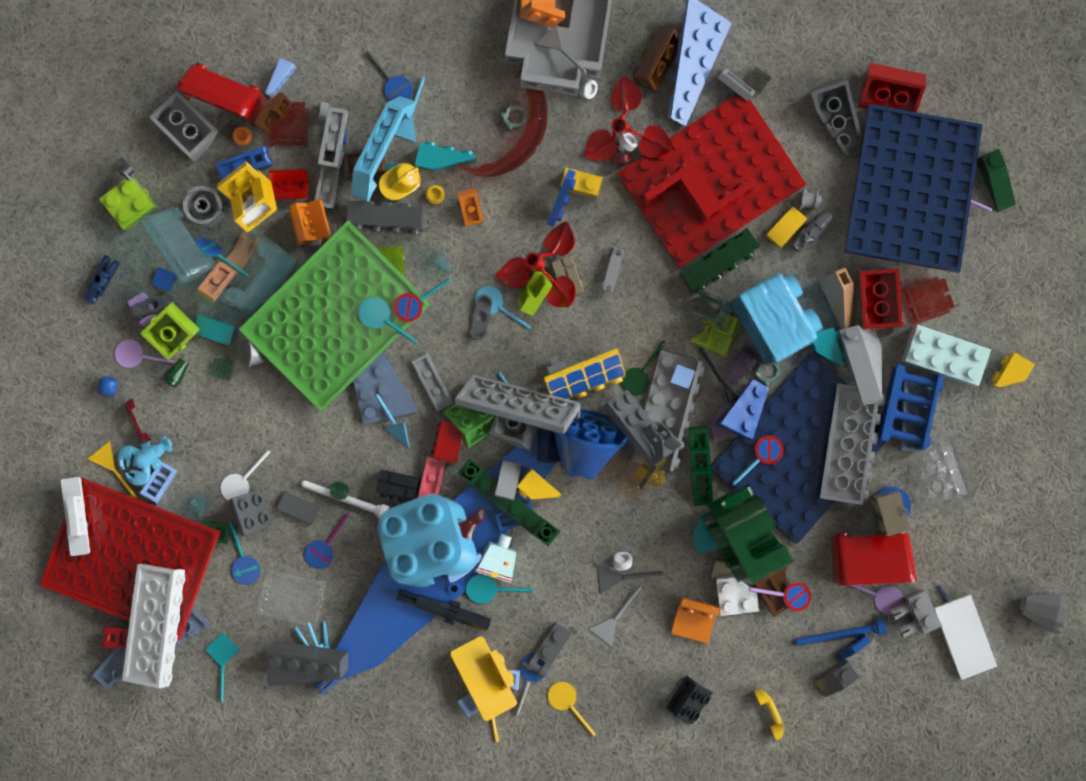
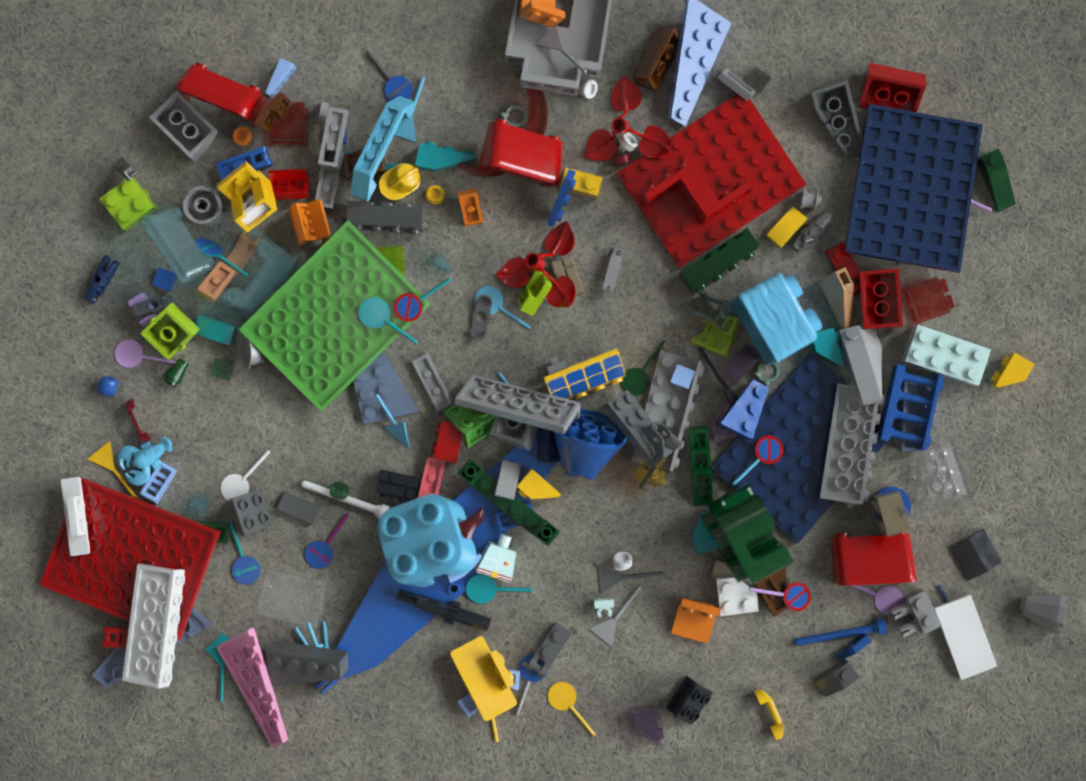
none -> bright pink wing [216,627,288,748]
none -> red windscreen [478,119,563,188]
none -> light aqua tile [594,598,614,617]
none -> clear purple slope [631,704,664,746]
none -> red plate [825,242,861,297]
none -> black slope [949,528,1002,580]

